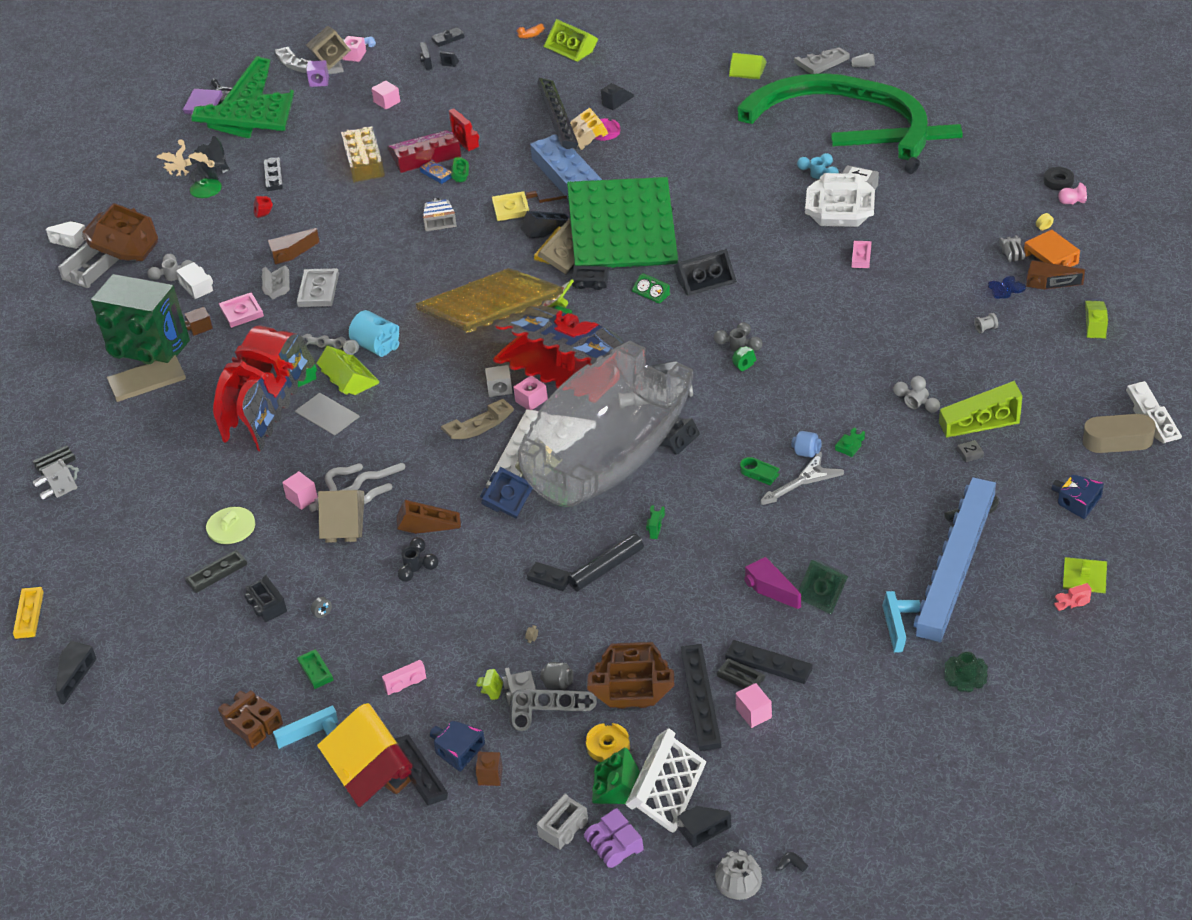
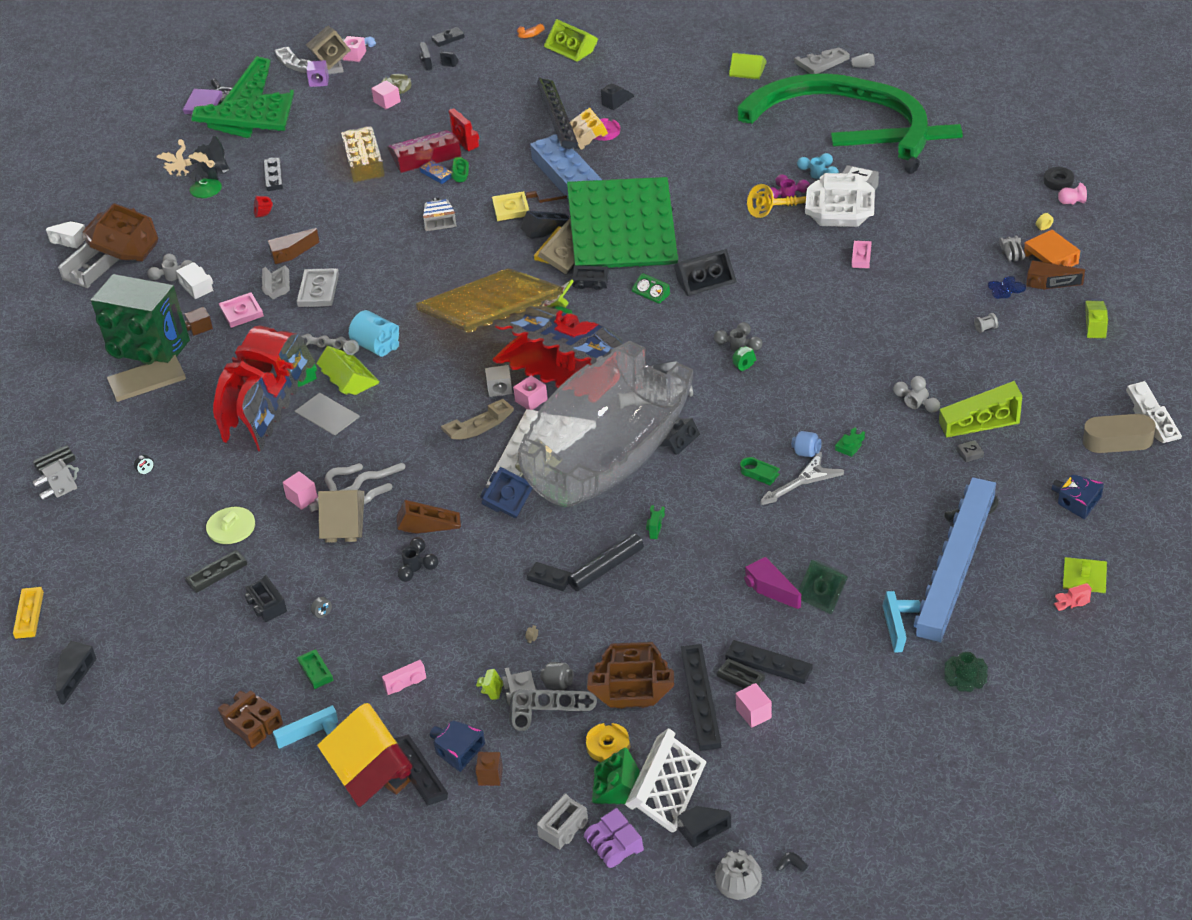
none -> tile [134,455,154,475]
none -> olive tile [381,74,411,94]
none -> yellow dish [747,184,806,218]
none -> magenta piece [768,174,810,199]

